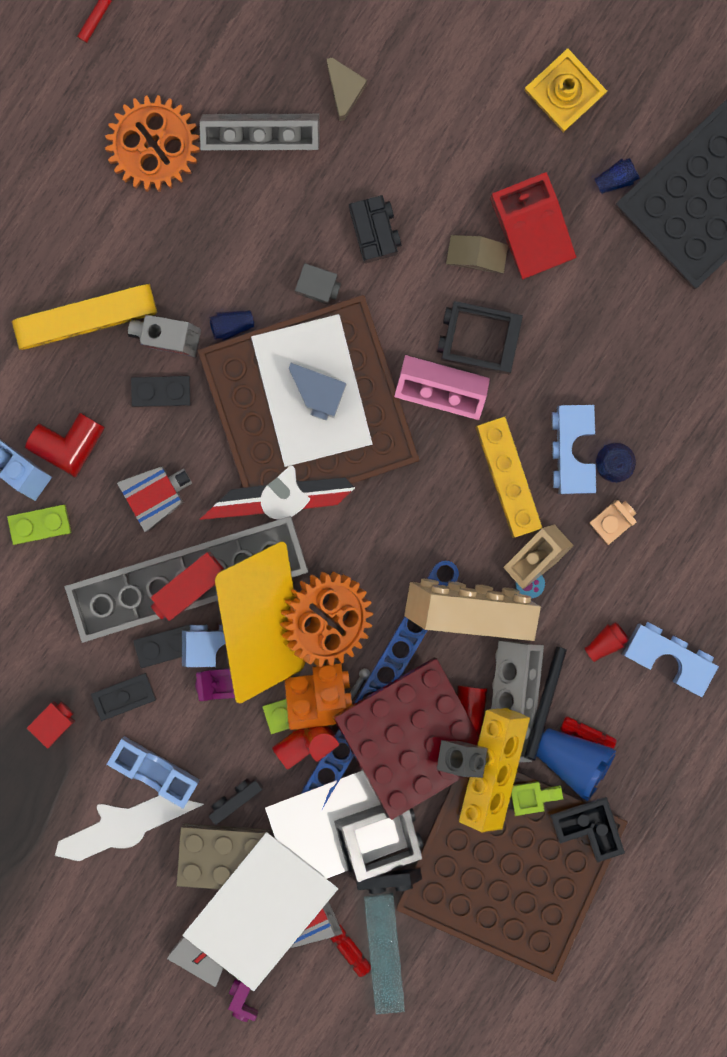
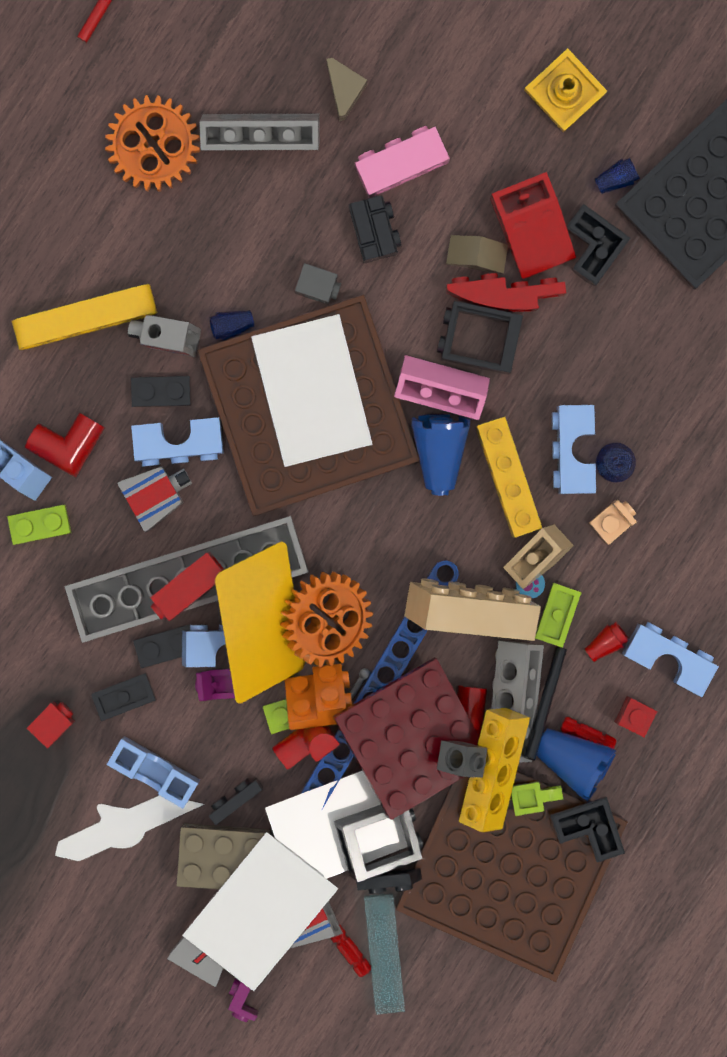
sticker [199,466,355,520] -> none
sand blue slope [289,363,346,421] -> none
none -> light blue arch [131,417,224,467]
none -> bright pink brick [355,126,450,198]
none -> blue cone [411,414,470,496]
none -> red slope [446,273,566,312]
none -> lime plate [535,583,581,648]
none -> black brick [567,204,630,286]
none -> red brick [614,696,658,738]

